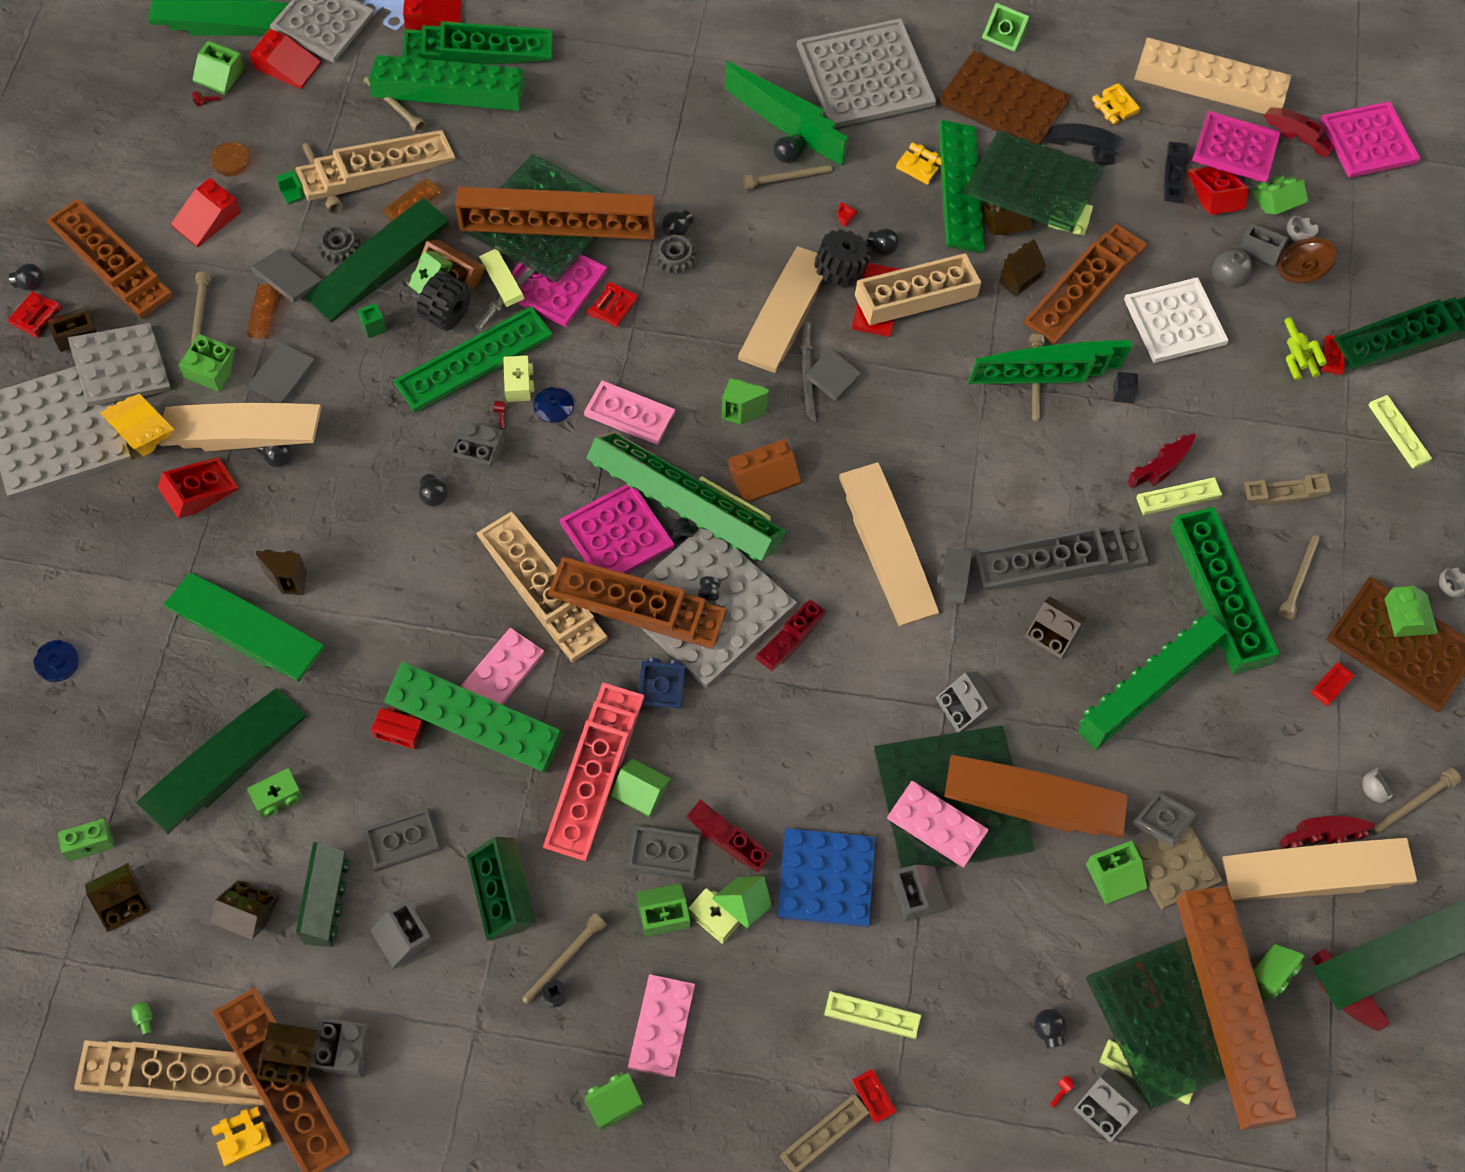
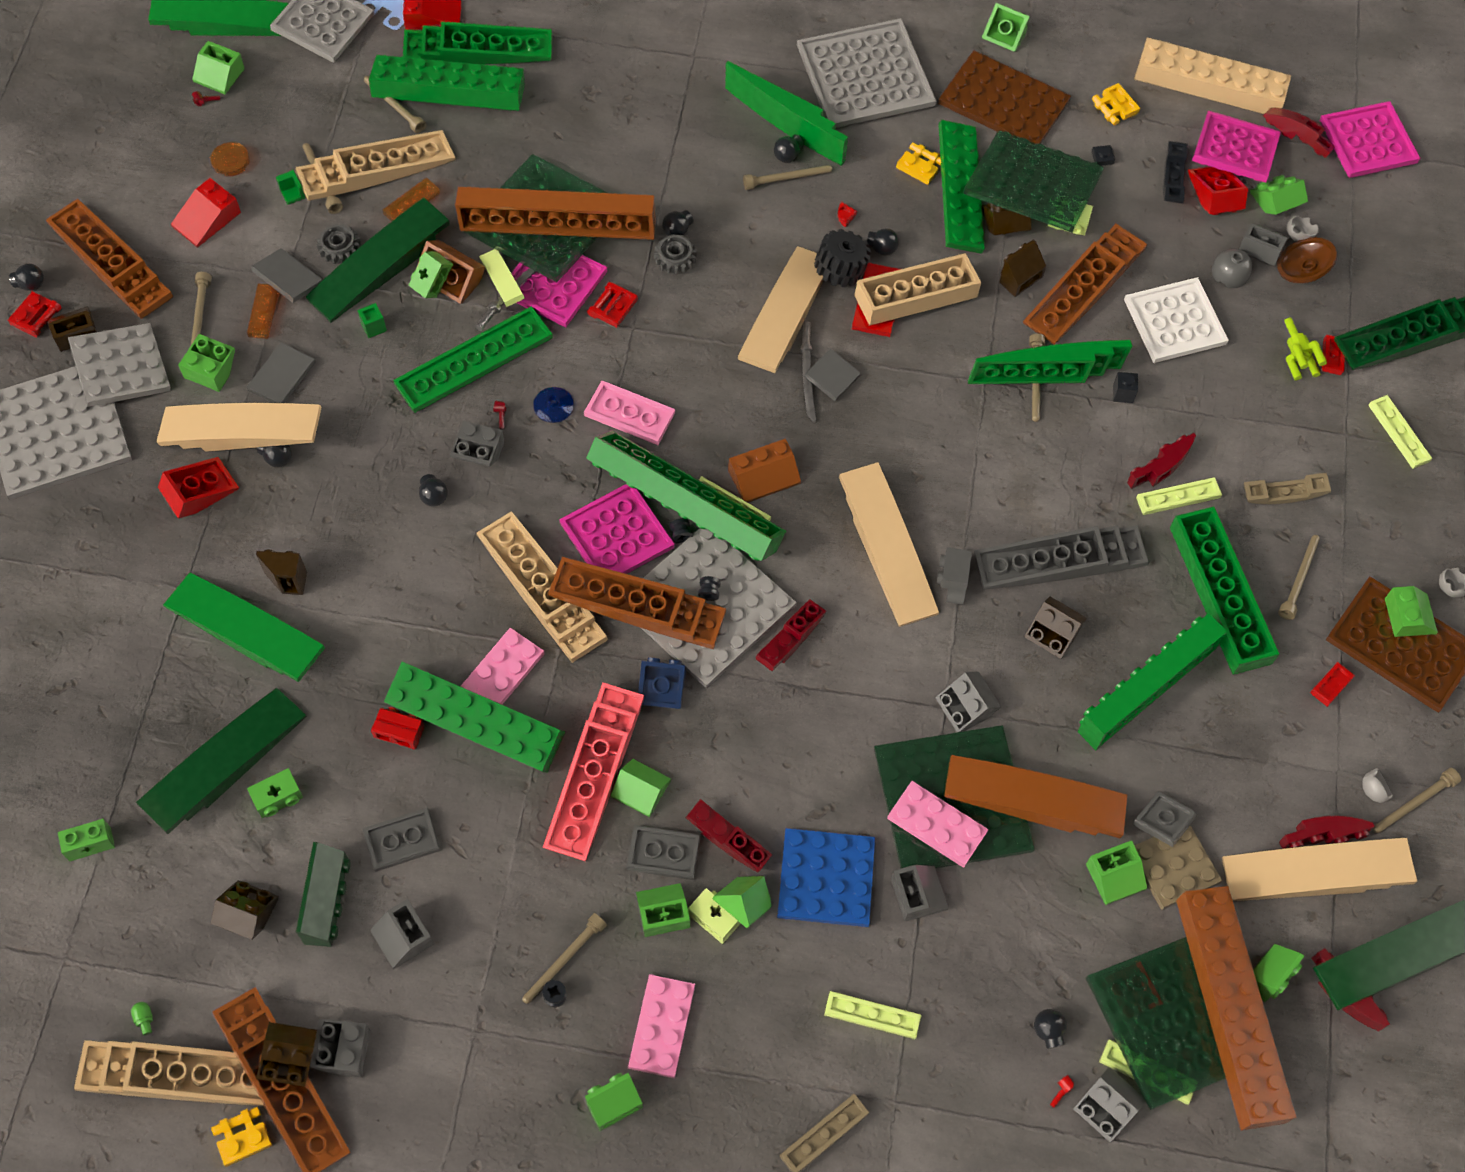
clear blue tile [33,640,79,682] -> none
dark brown slope [85,863,151,932] -> none
yellow slope [100,394,174,457] -> none
red slope [250,29,321,89] -> none
black wheel [416,271,471,331] -> none
dark green slope [467,837,537,941] -> none
yellowish green brick [503,356,534,402] -> none
bright green slope [722,378,769,425] -> none
red plate [851,1069,896,1124] -> none
black slope [1046,123,1124,156] -> none

